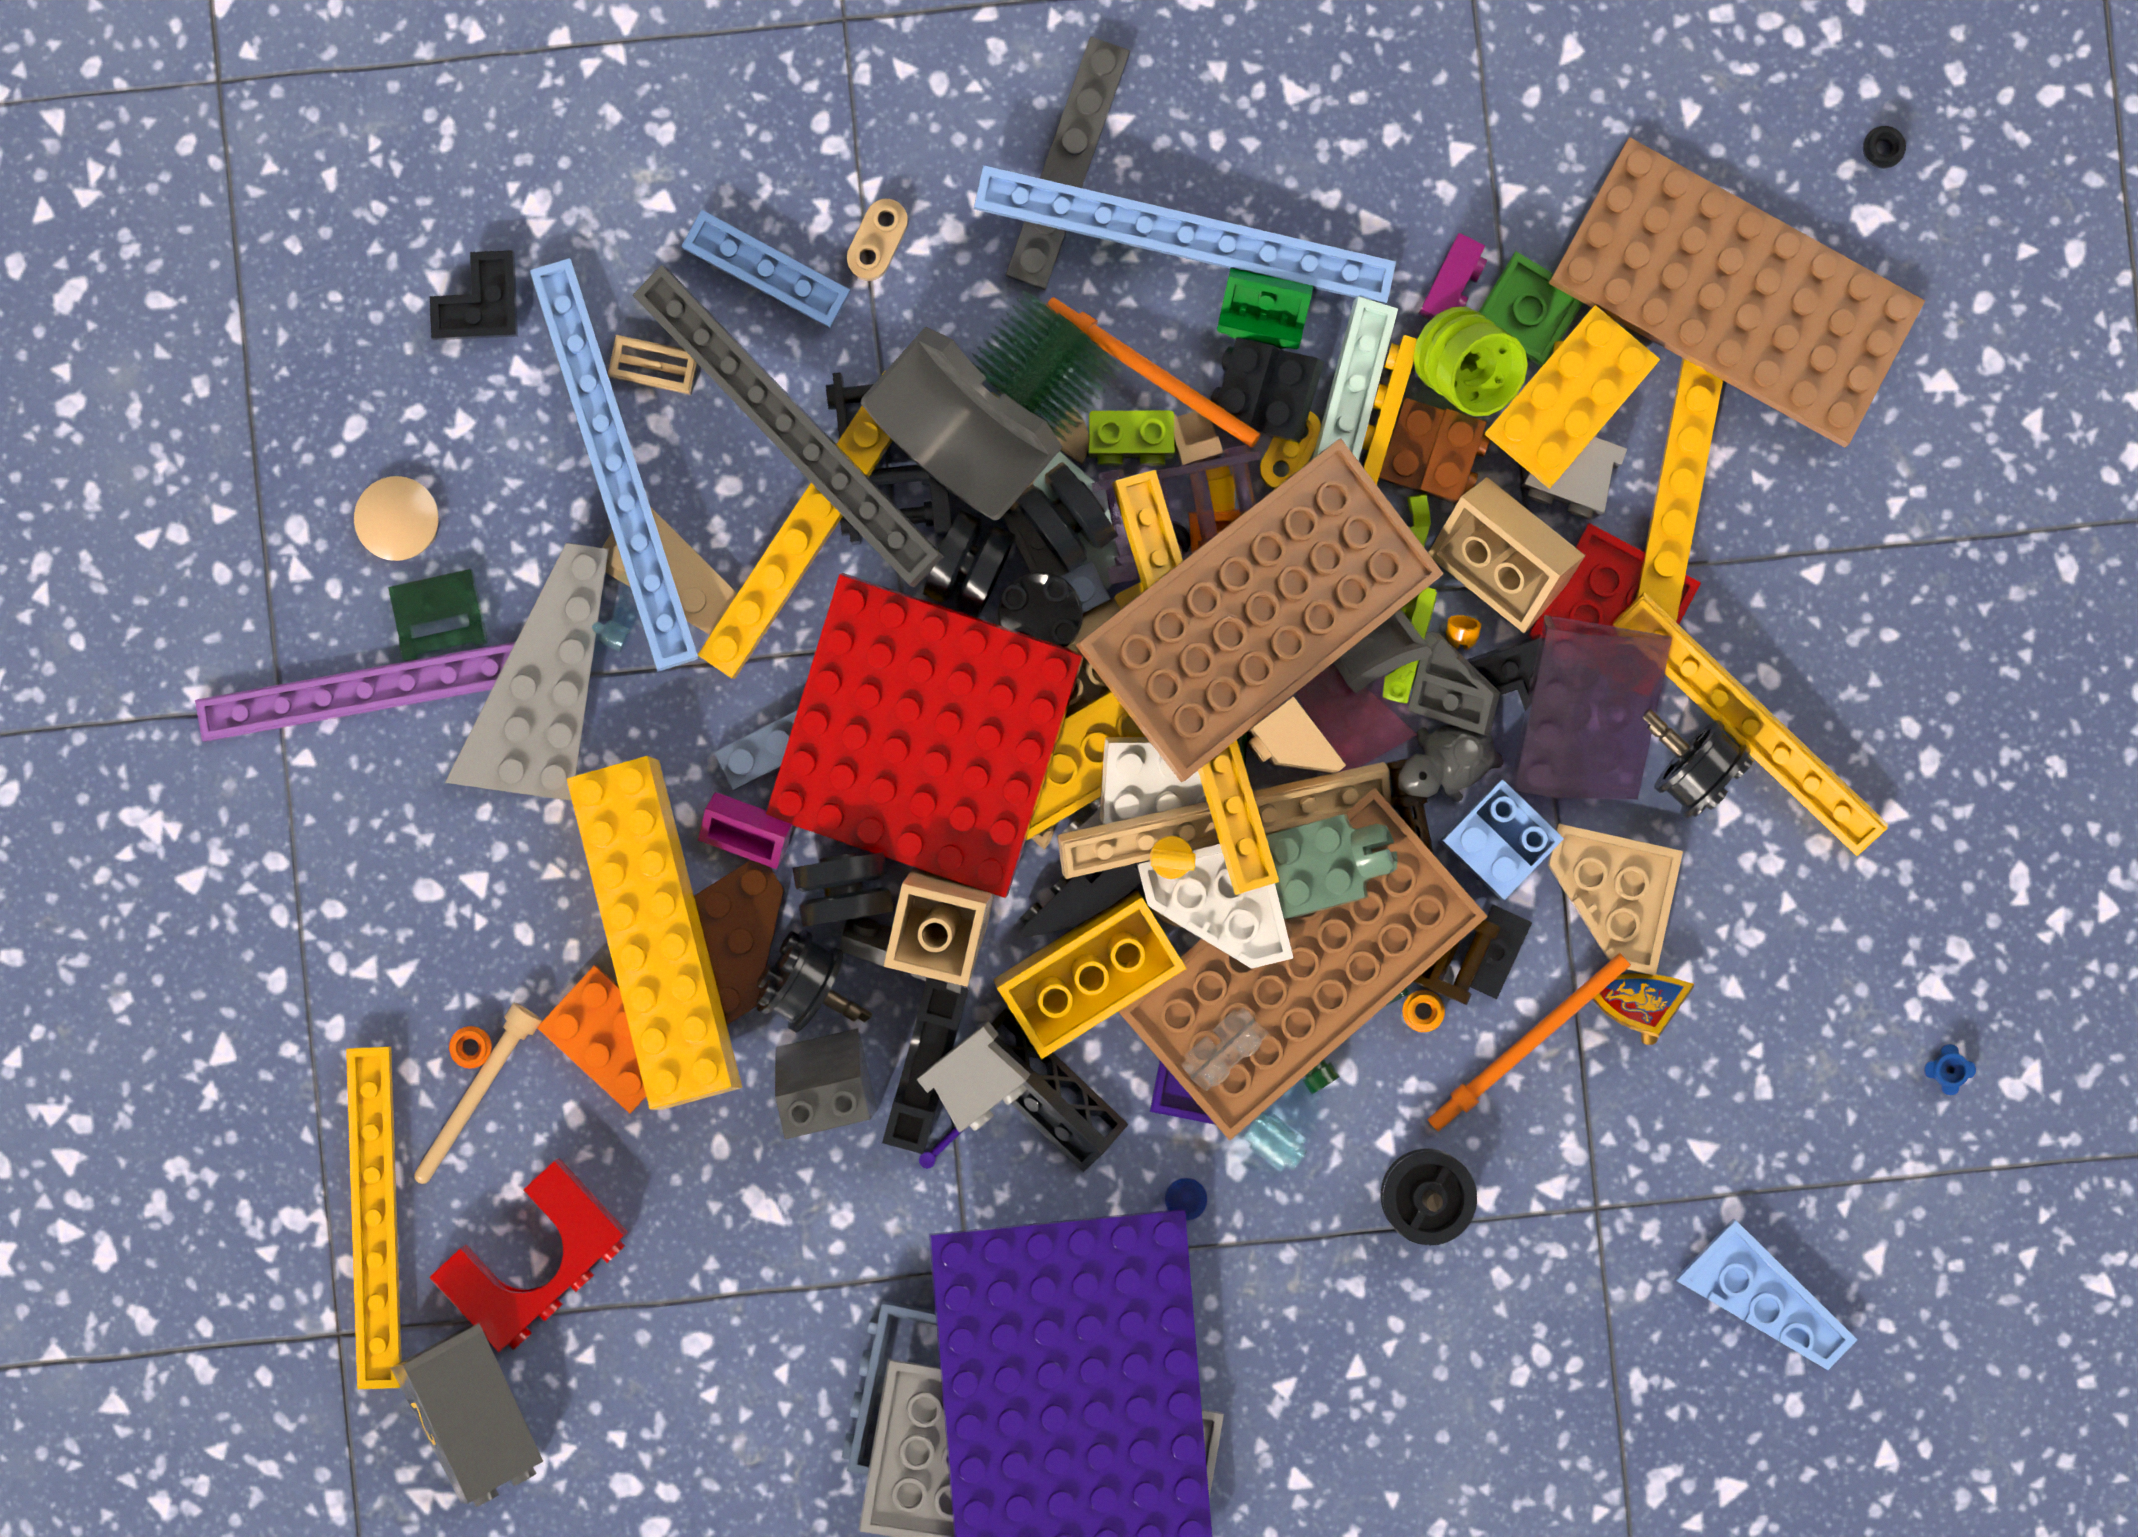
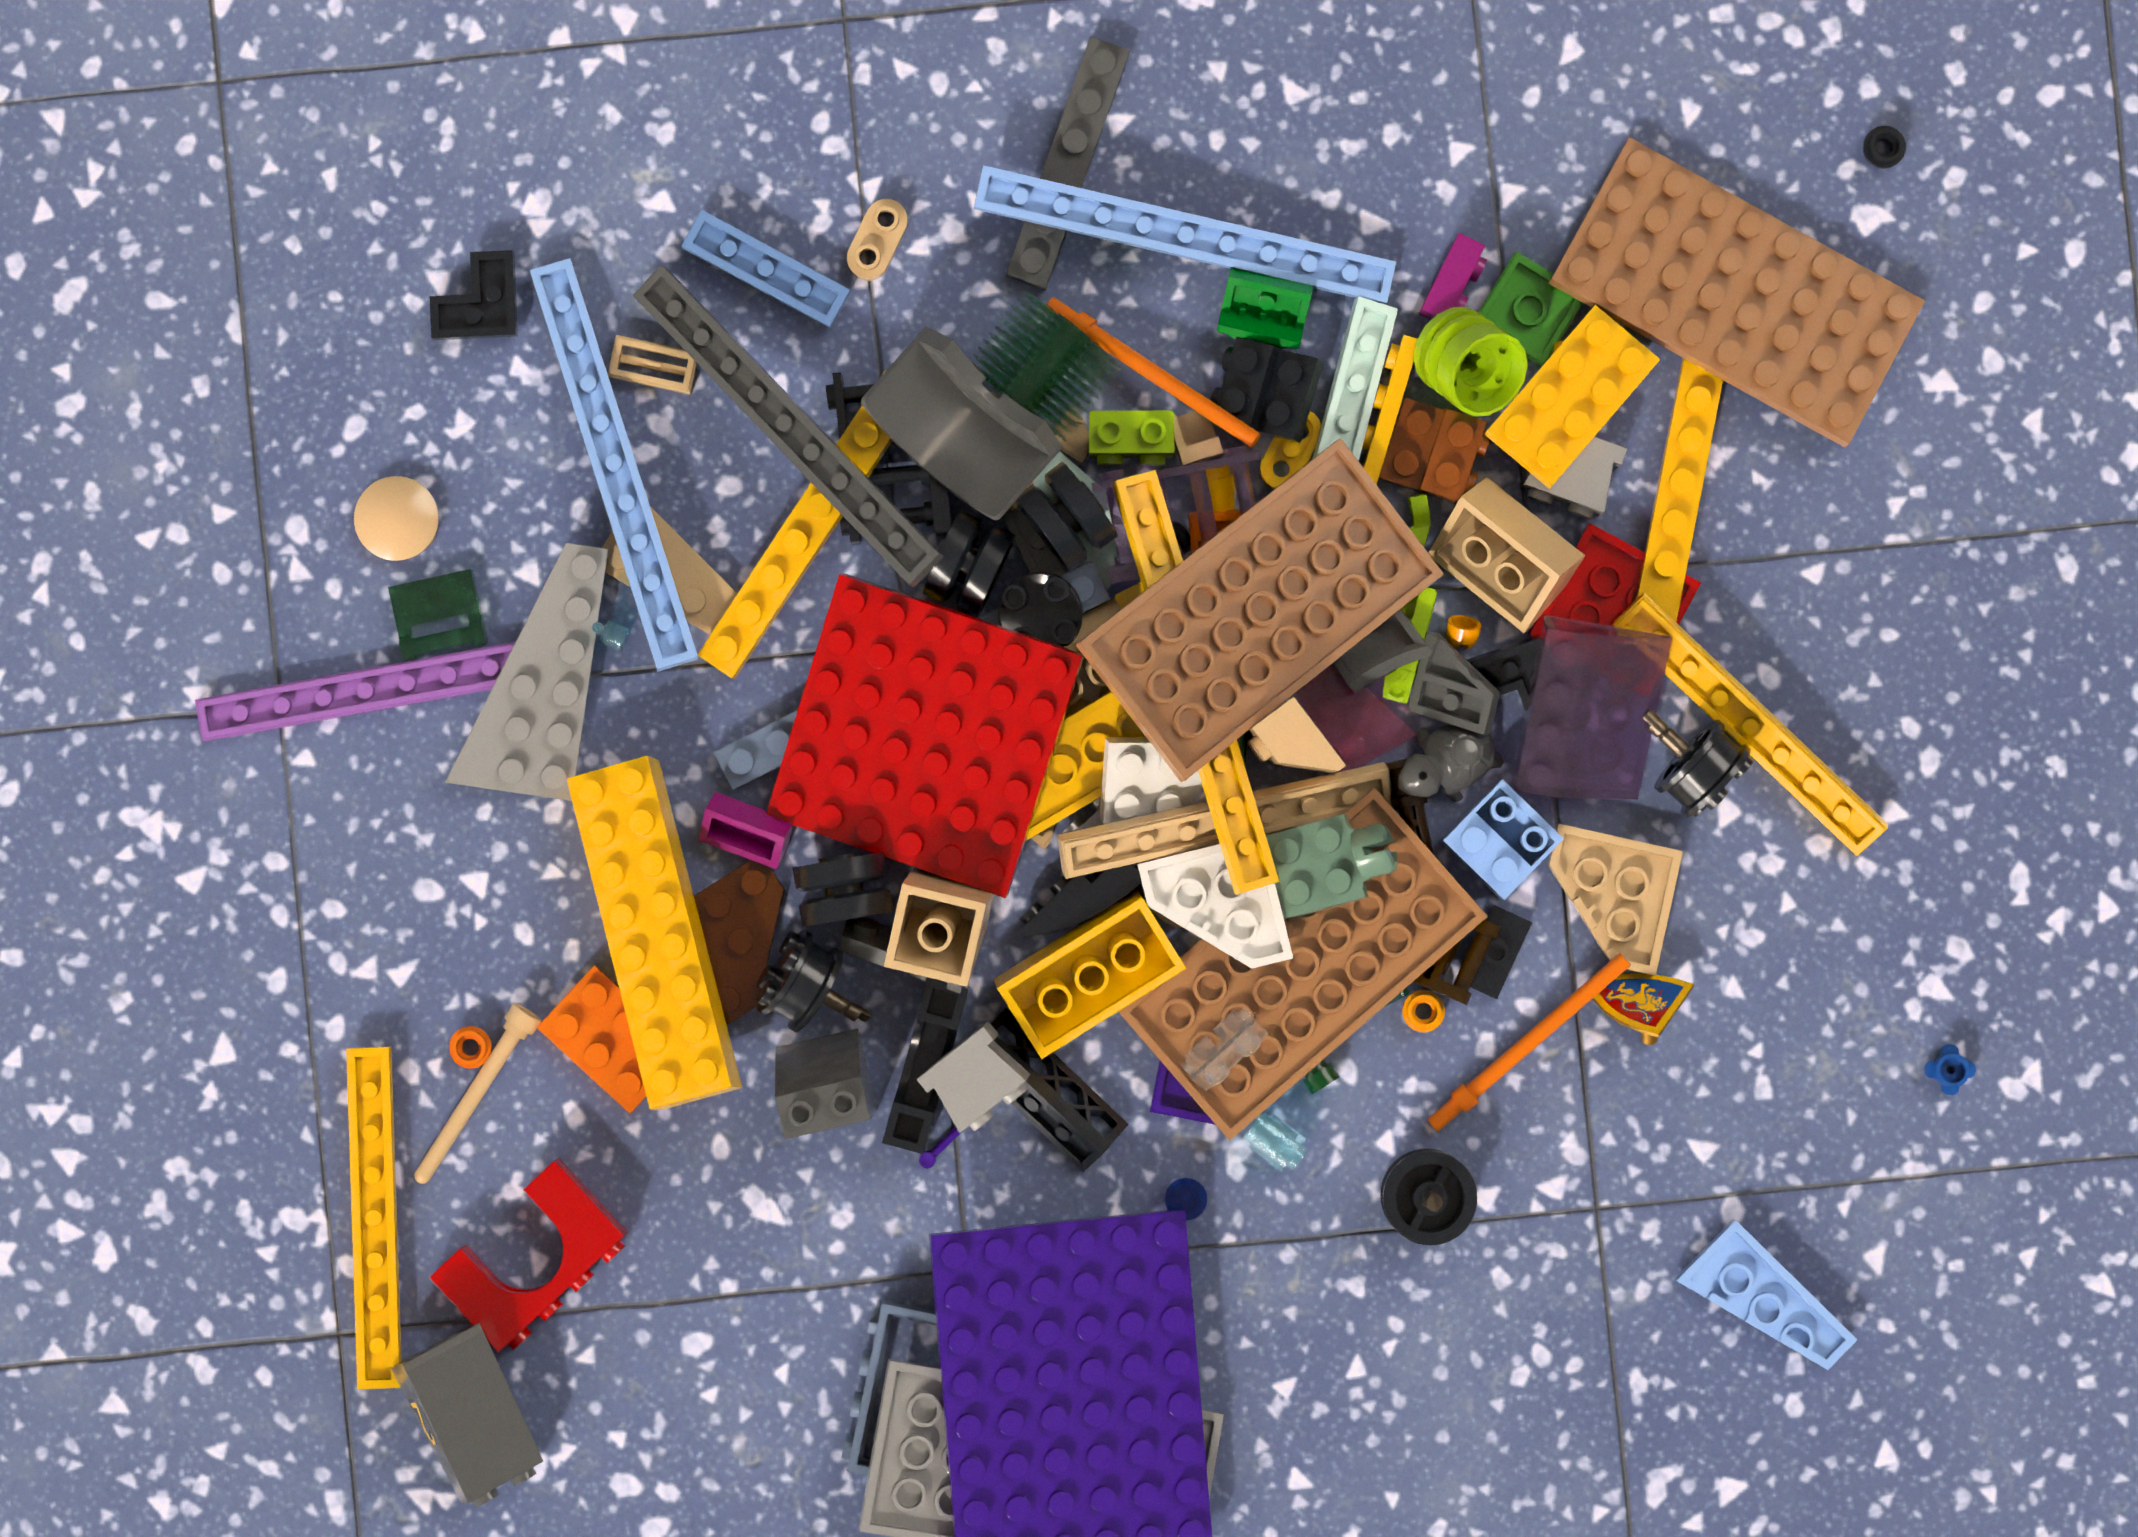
yellow plate [1150,836,1196,879] -> none

